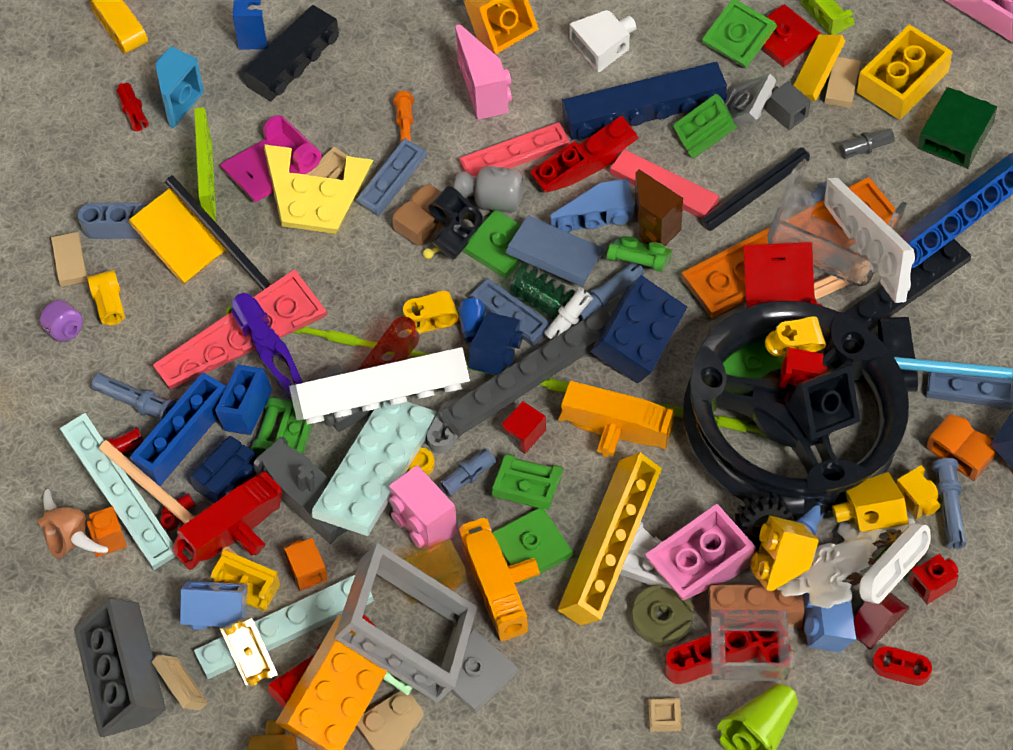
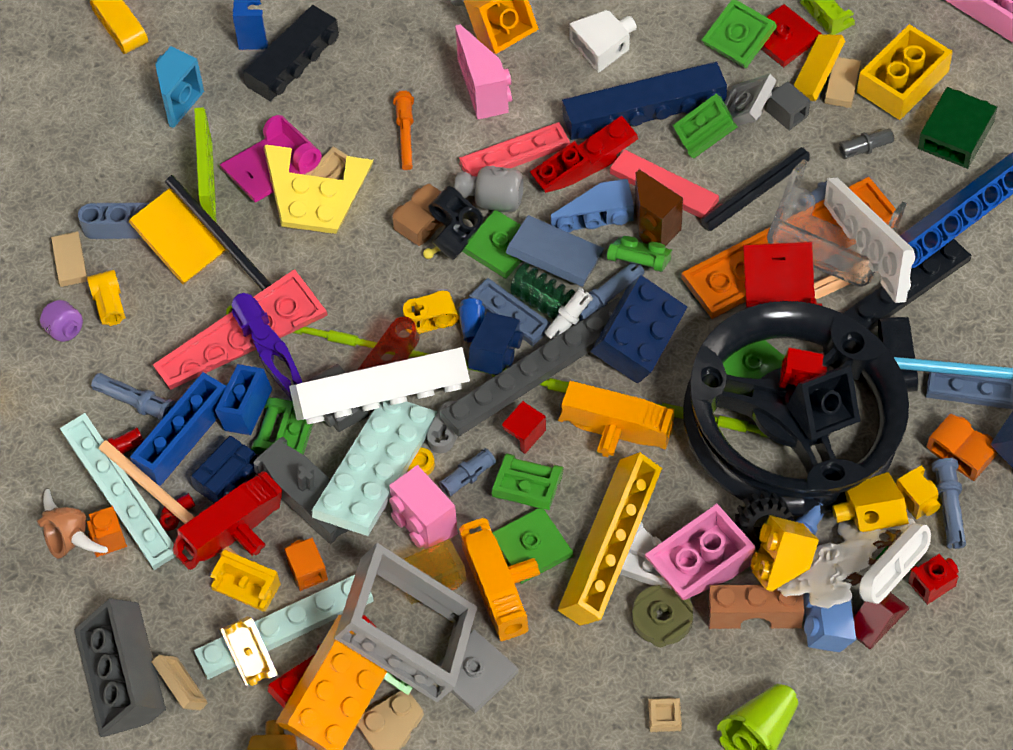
red axle [116,82,149,131] -> none
medium blue brick [180,581,247,630] -> none
sand blue tile [356,138,427,217] -> none
red beam [665,616,792,684] -> none
clear window [710,610,795,681] -> none
yellow piece [765,317,826,357] -> none
red beam [872,646,932,686] -> none

